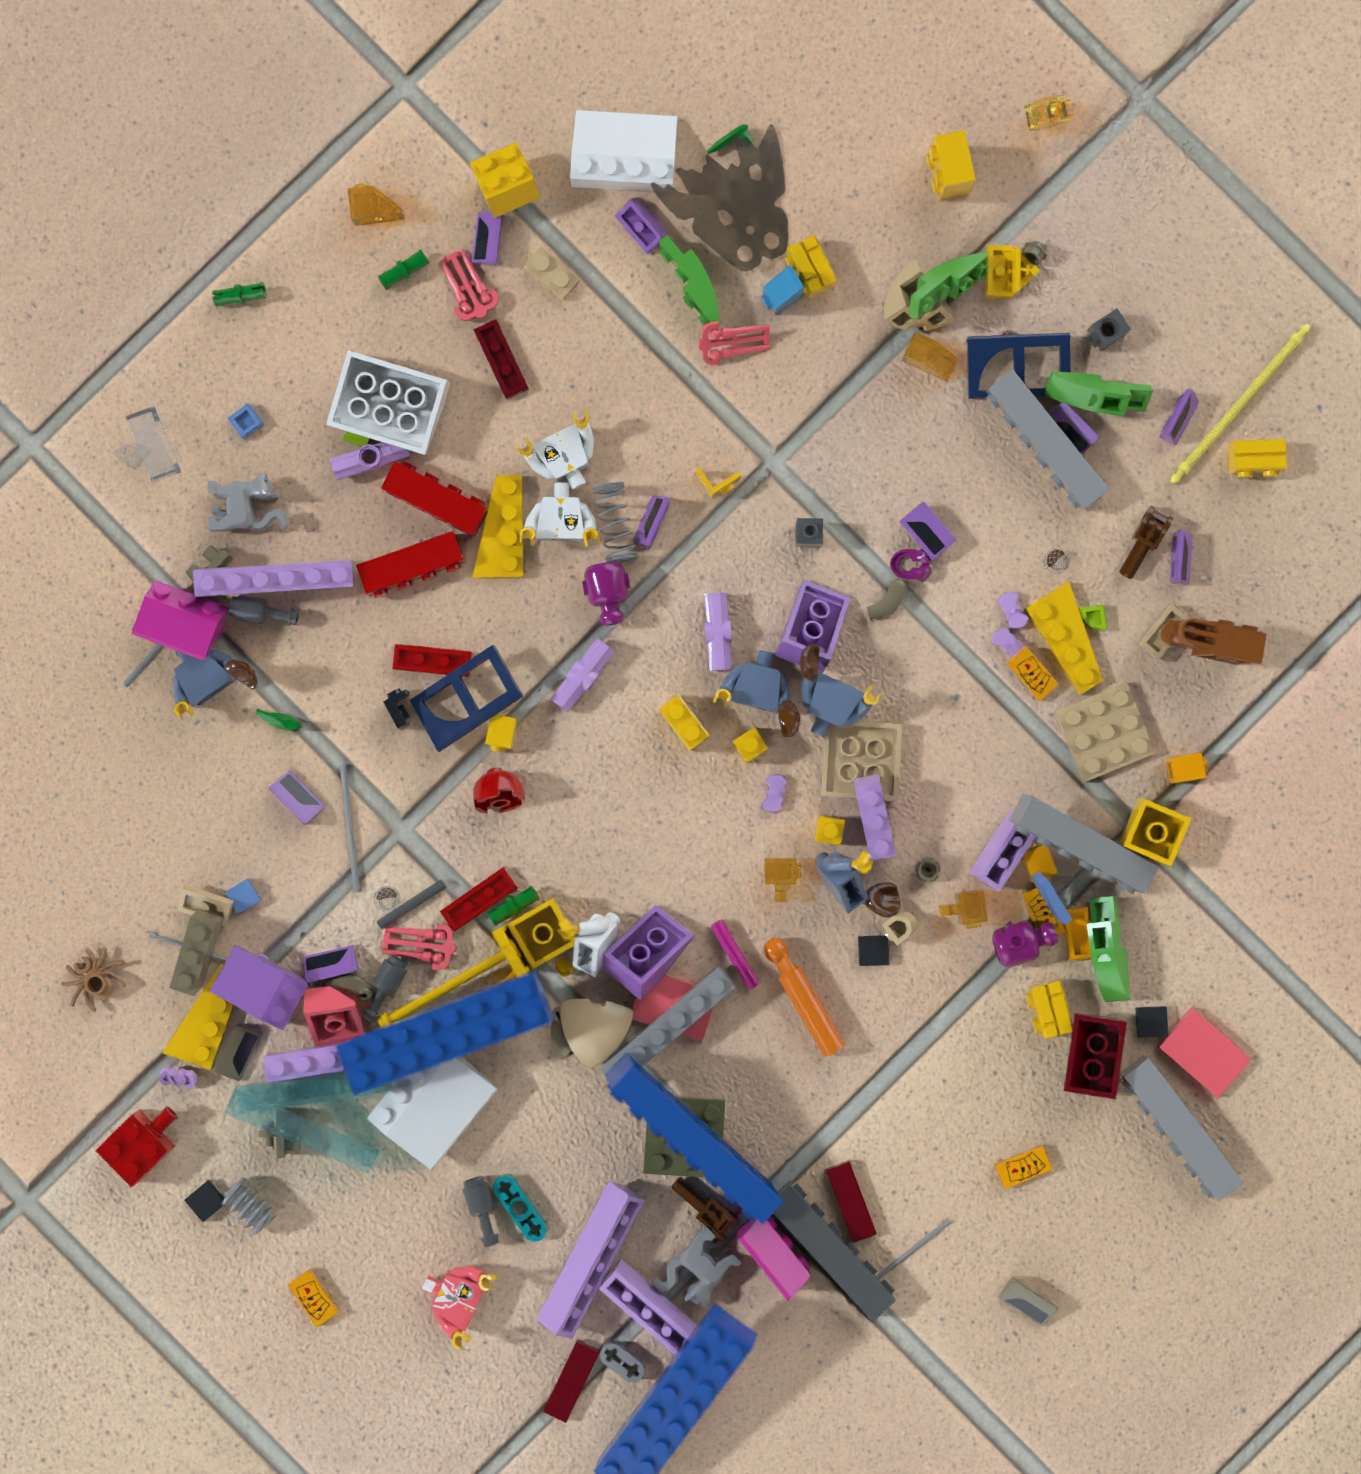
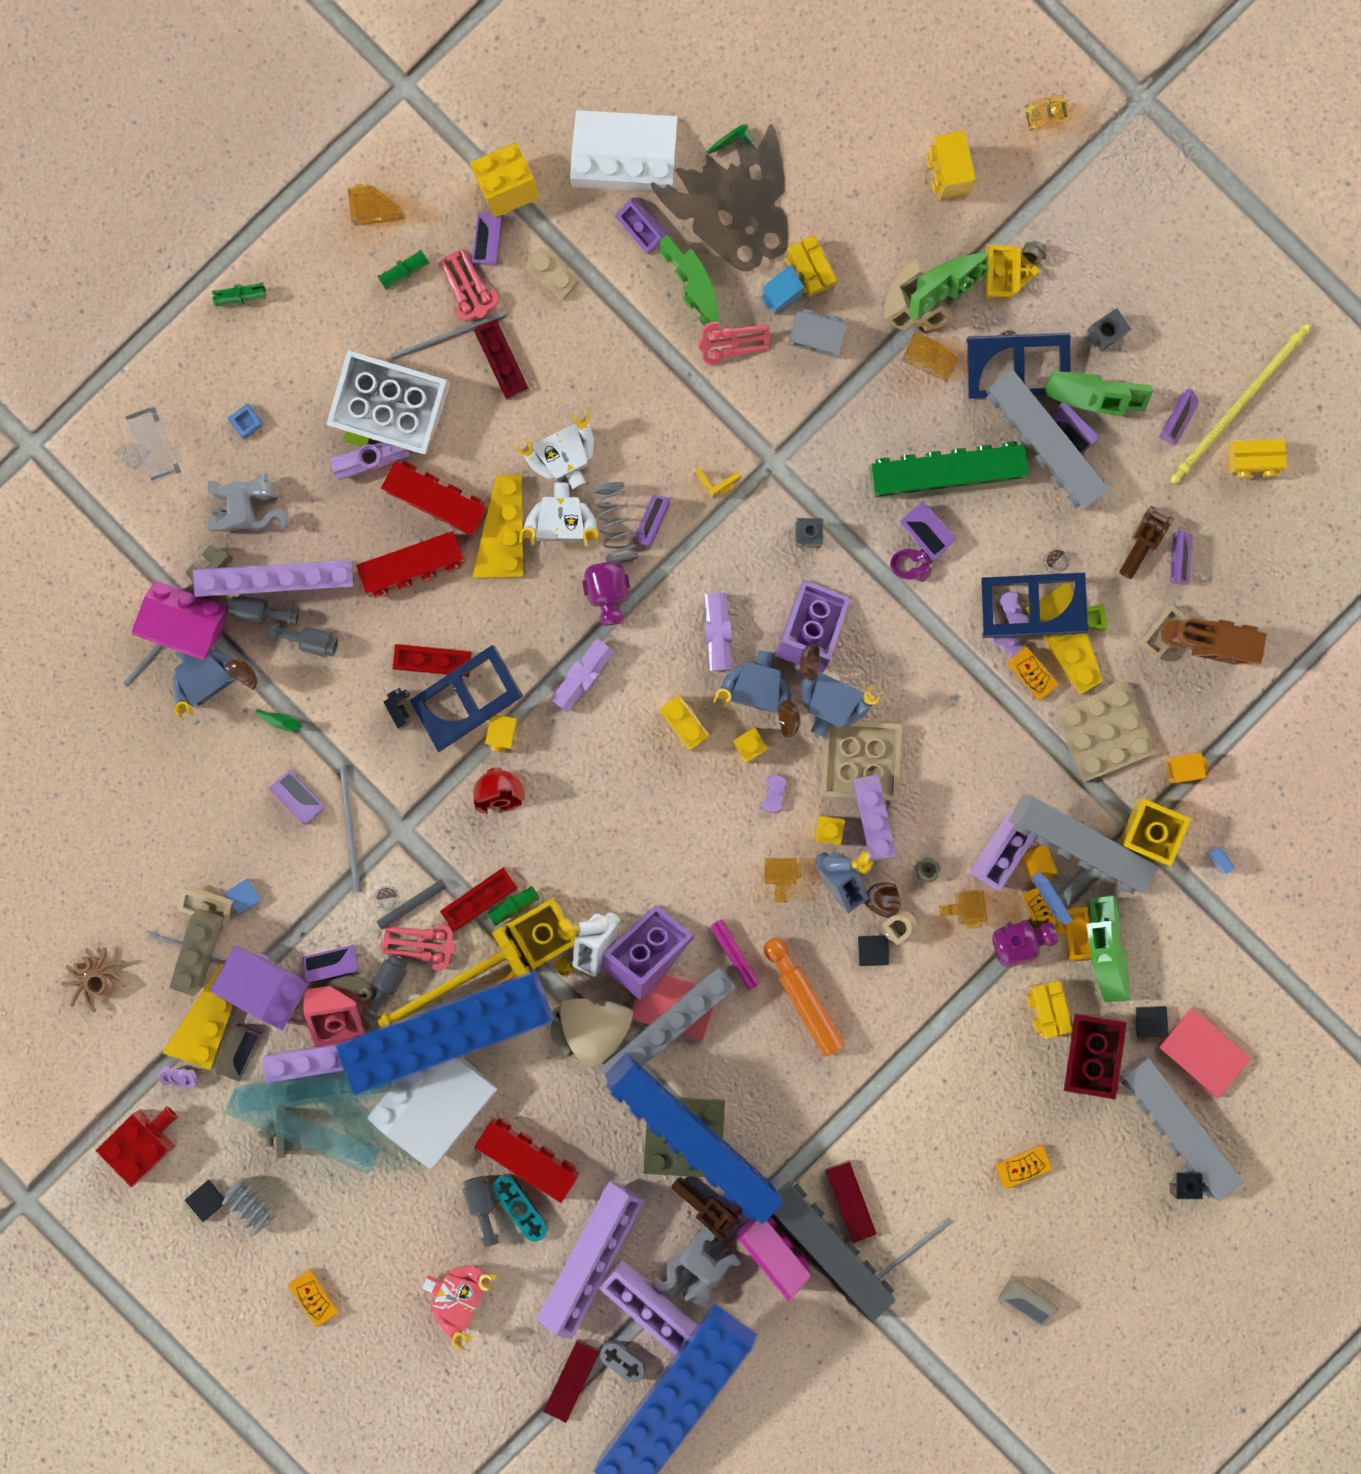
dark tan arm [867,579,907,620] -> none
none -> dark grey piece [269,622,338,658]
none -> light grey piece [391,312,507,359]
none -> red brick [474,1117,579,1203]
none -> light grey piece [788,309,847,358]
none -> green brick [869,441,1029,498]
none -> dark blue window [981,572,1089,638]
none -> black bracket [1170,1172,1203,1199]
none -> medium blue tile [1206,847,1234,874]

